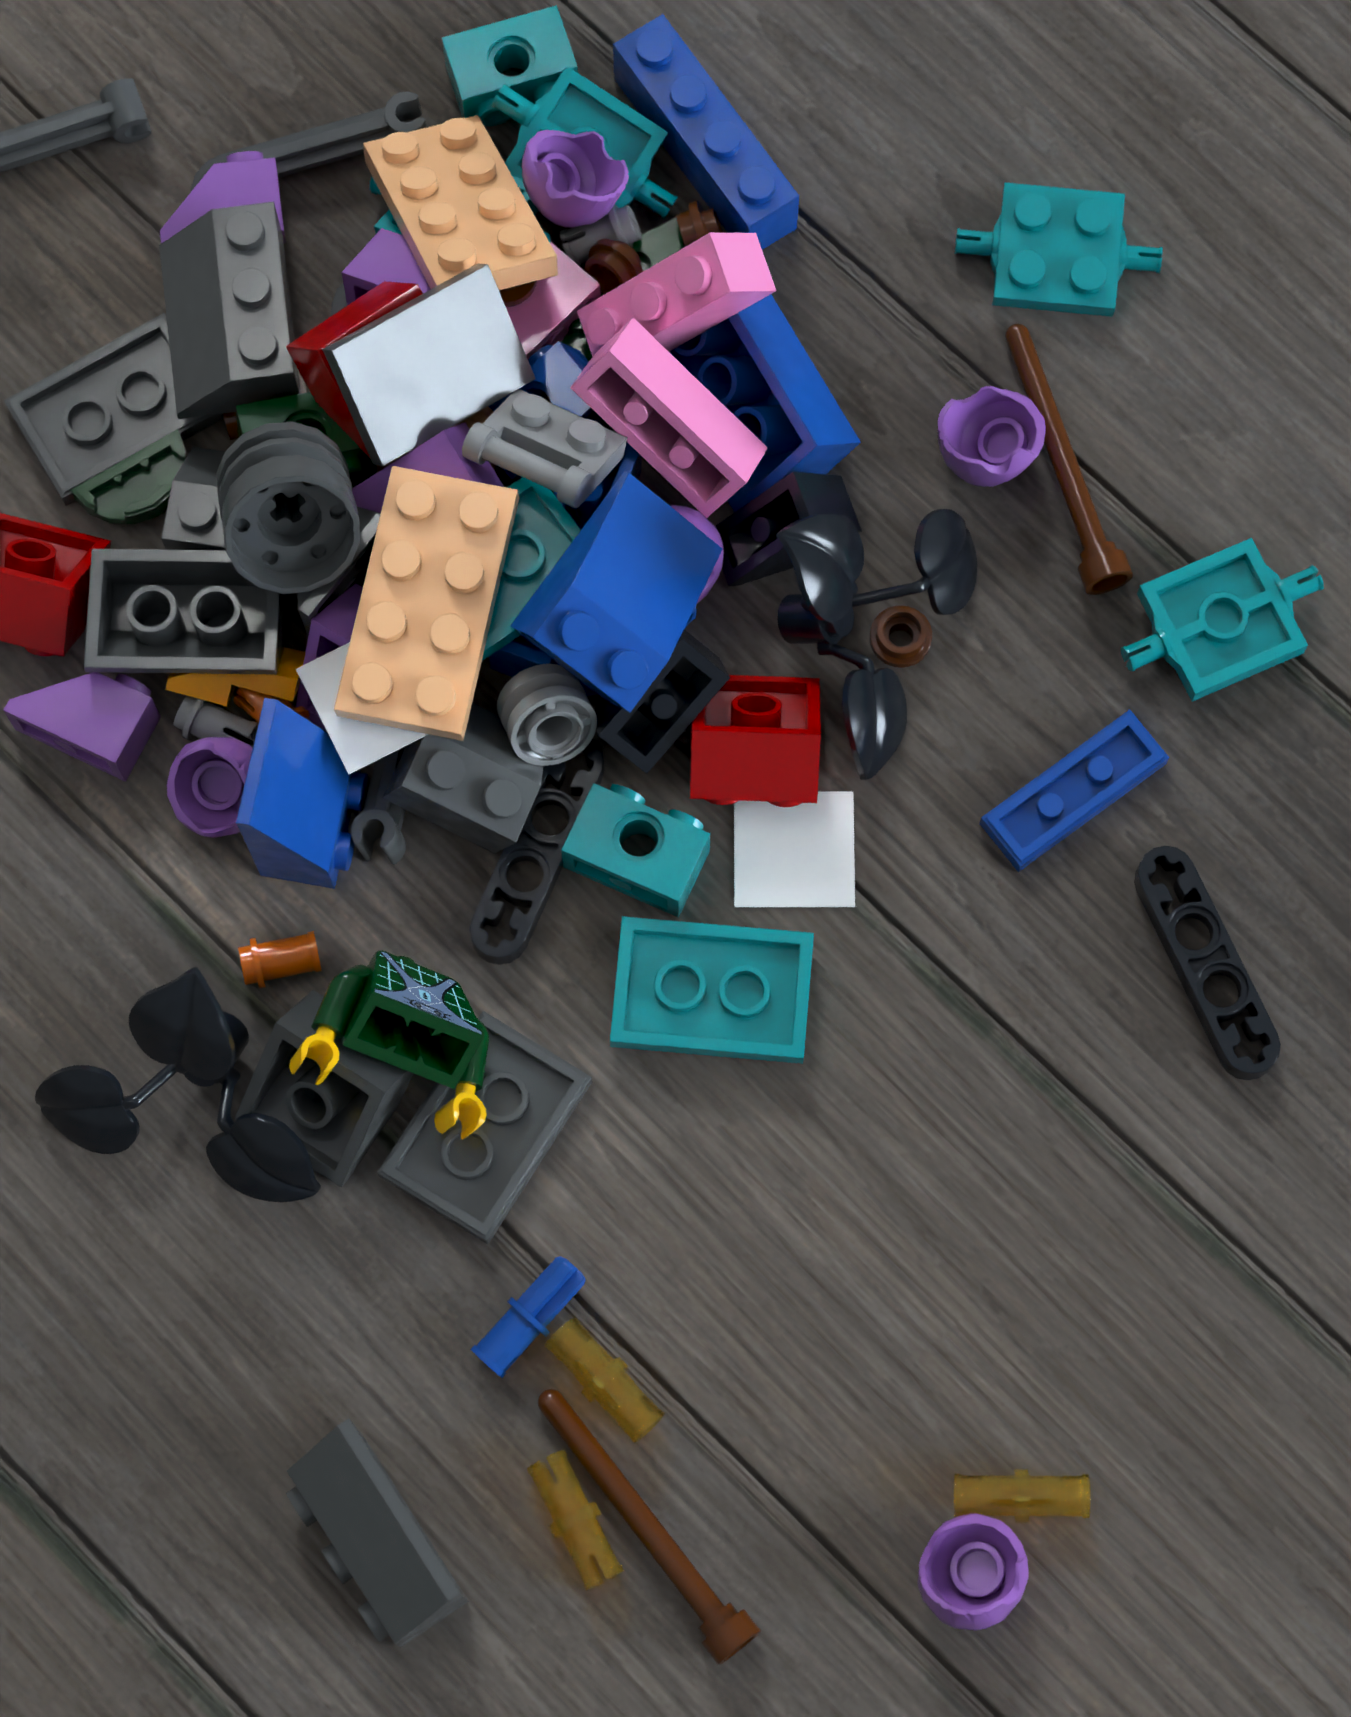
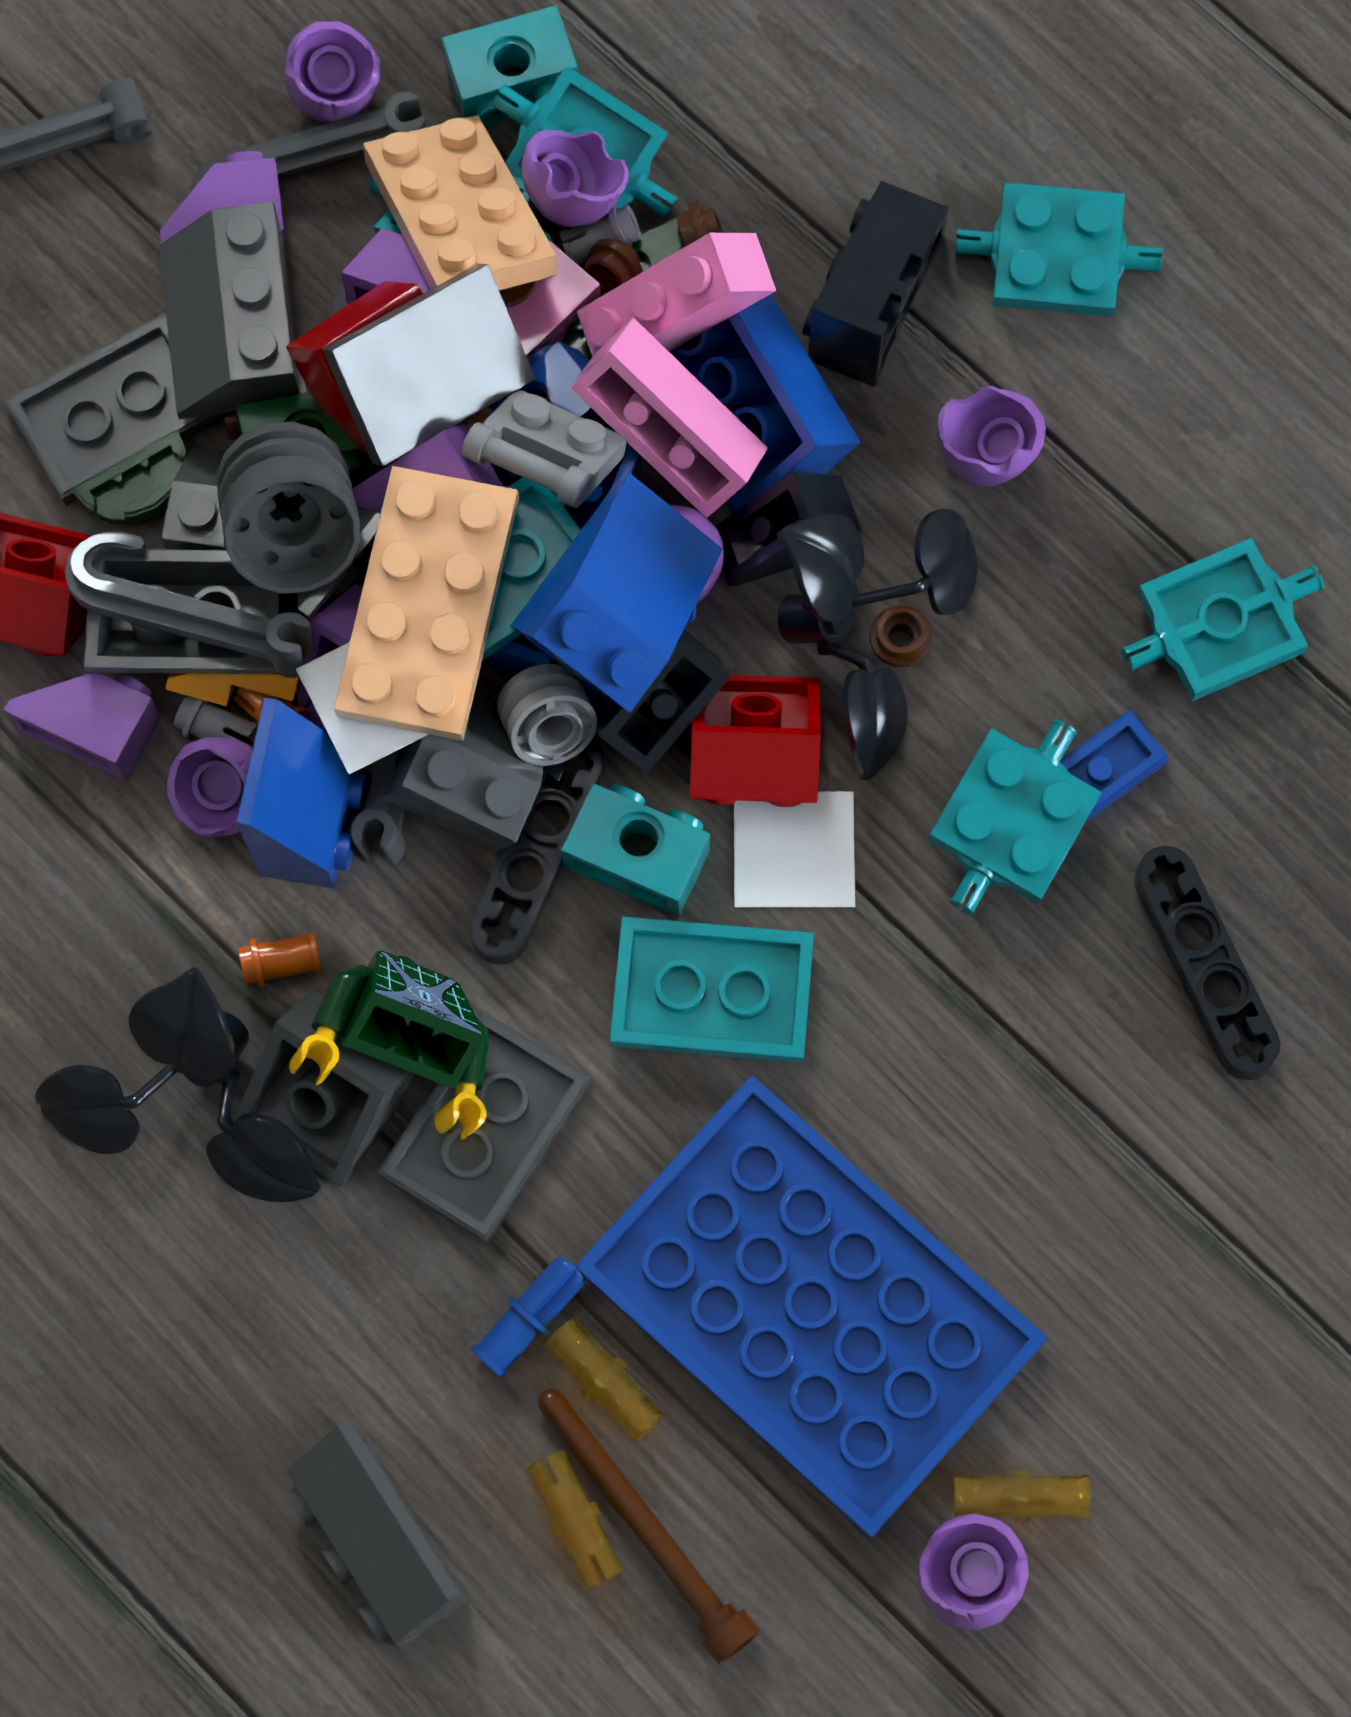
blue brick [613,14,799,250] -> none
reddish brown piece [1005,324,1133,595] -> none
none -> dark grey piece [65,531,315,678]
none -> medium lavender hair [284,21,380,123]
none -> blue plate [575,1075,1048,1540]
none -> black wedge [802,181,949,387]
none -> teal plate [926,720,1102,915]

